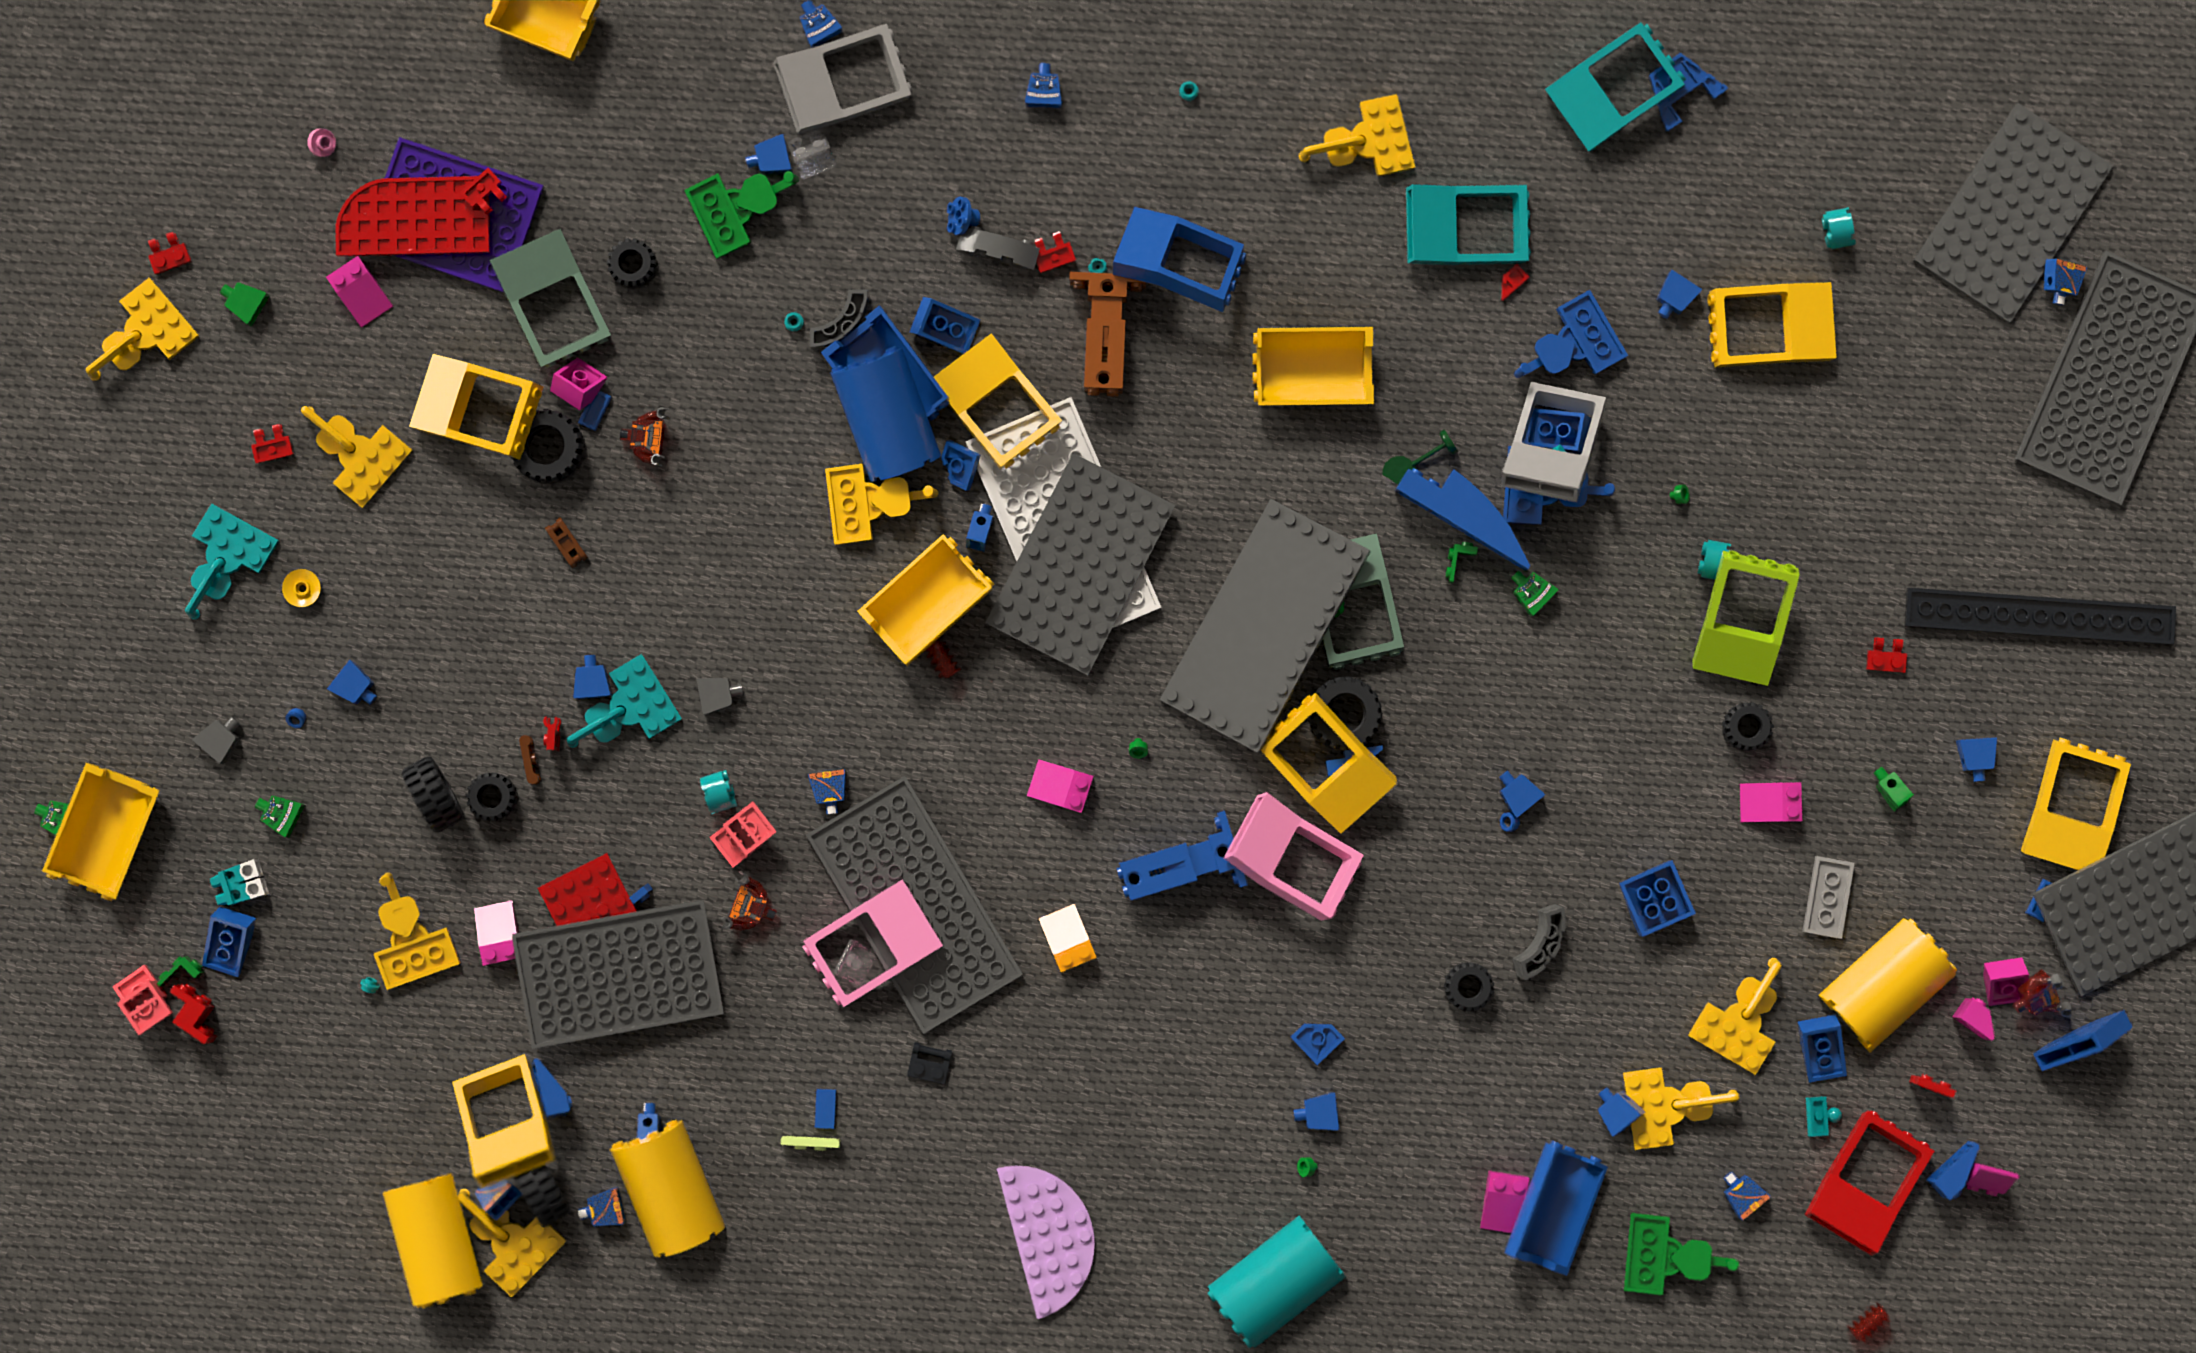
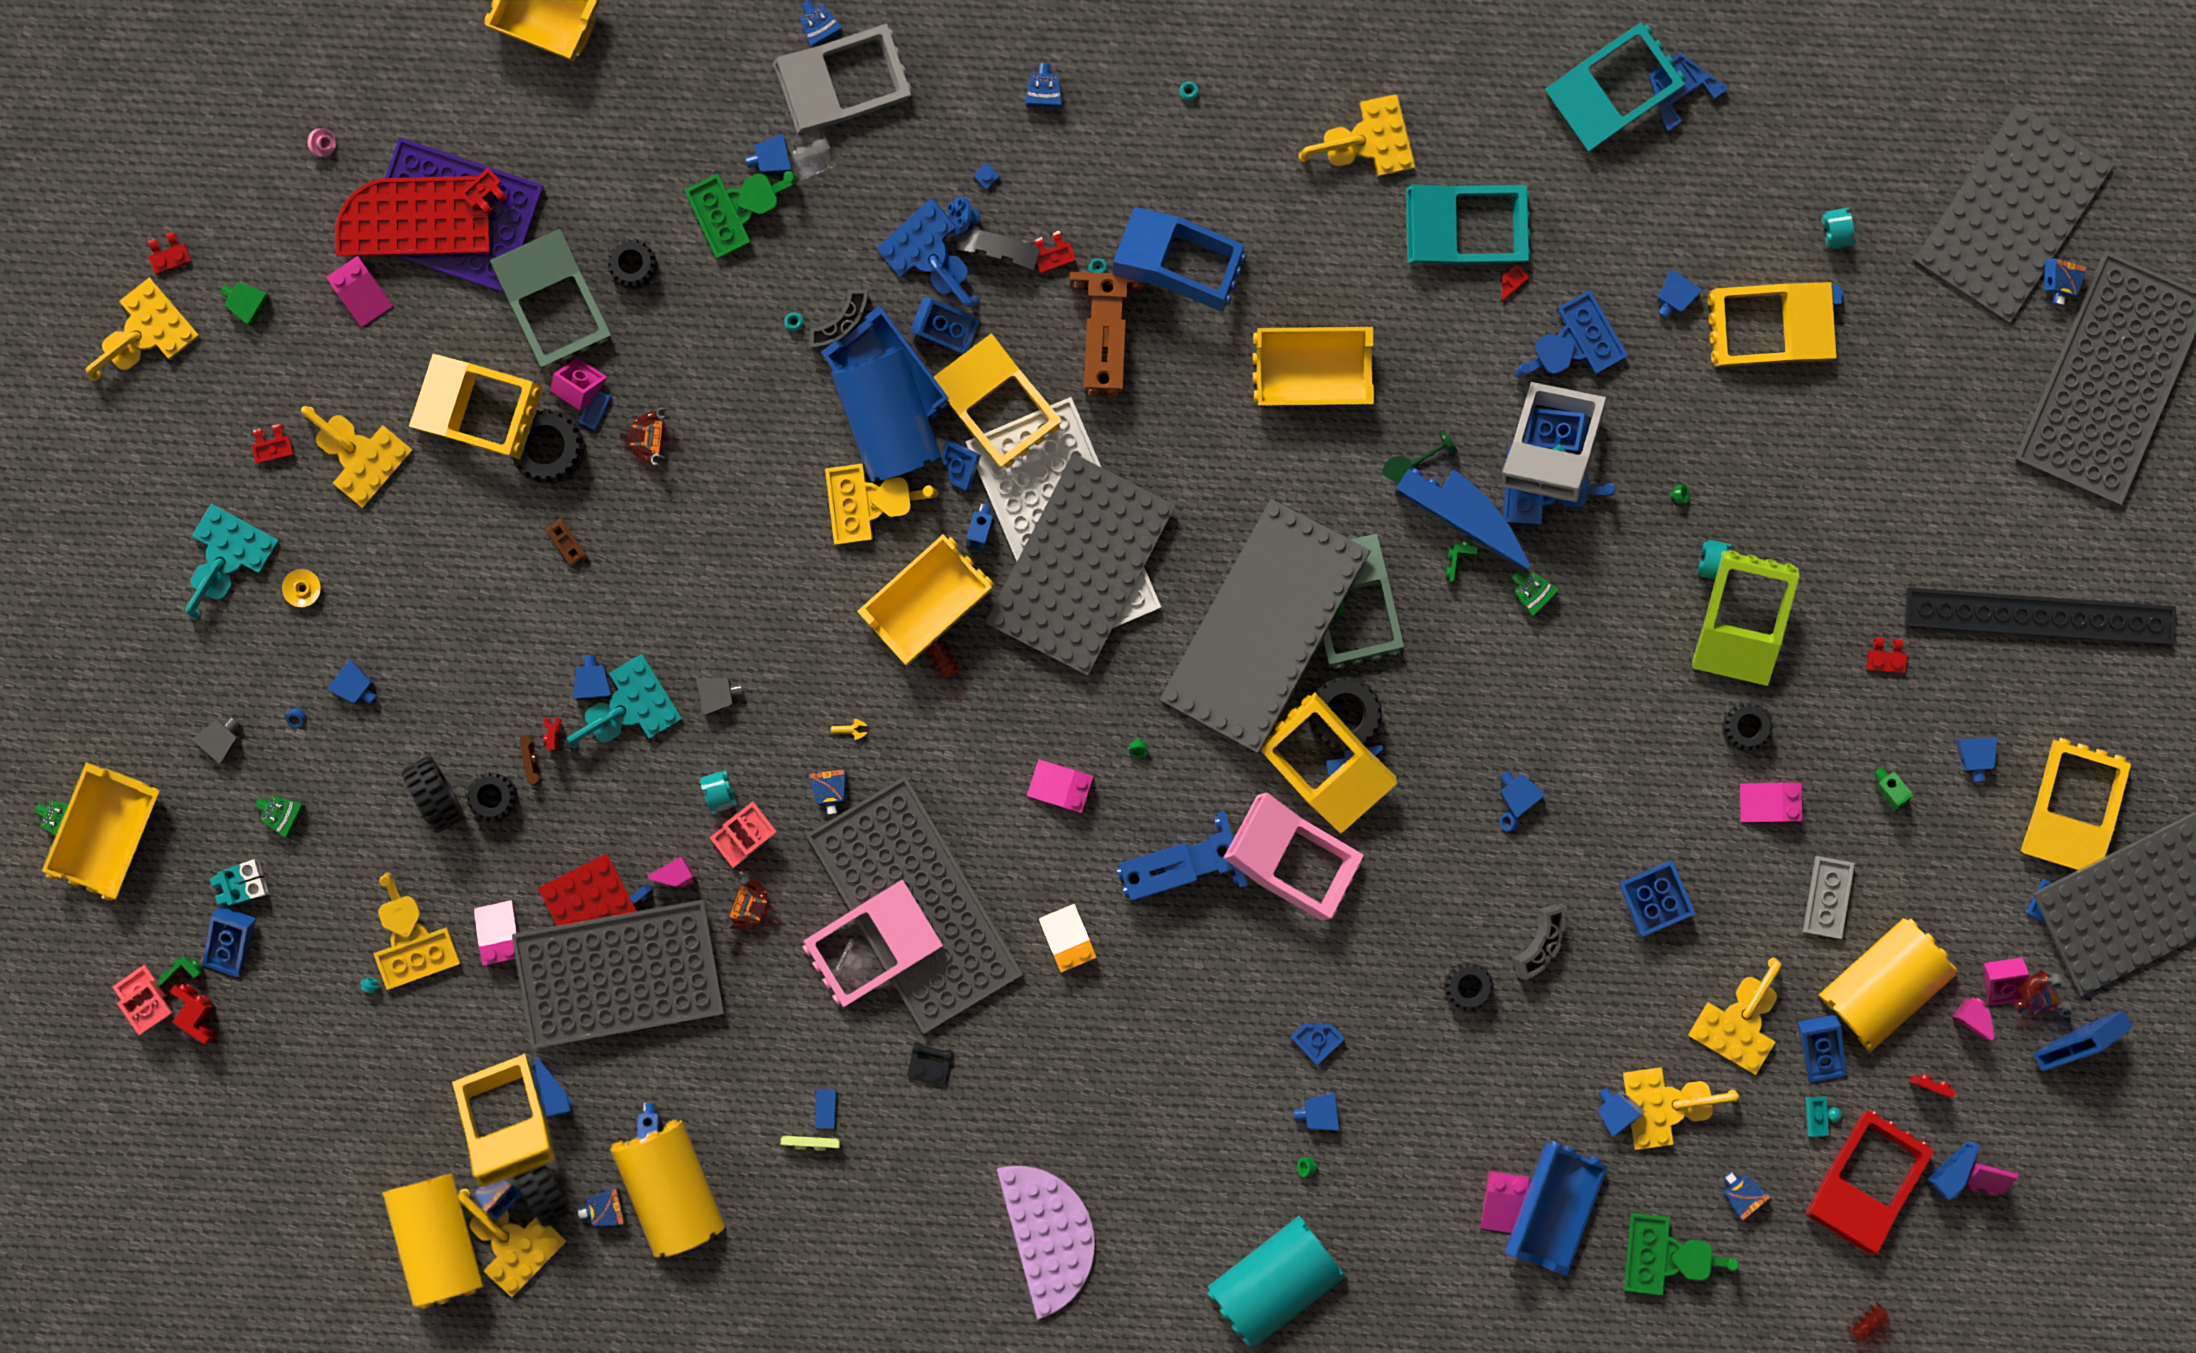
none -> dark pink slope [648,857,696,888]
none -> yellow bar [831,719,867,740]
none -> blue plate [876,198,980,308]
none -> blue plate [973,162,1000,190]
none -> blue plate [1832,284,1844,307]

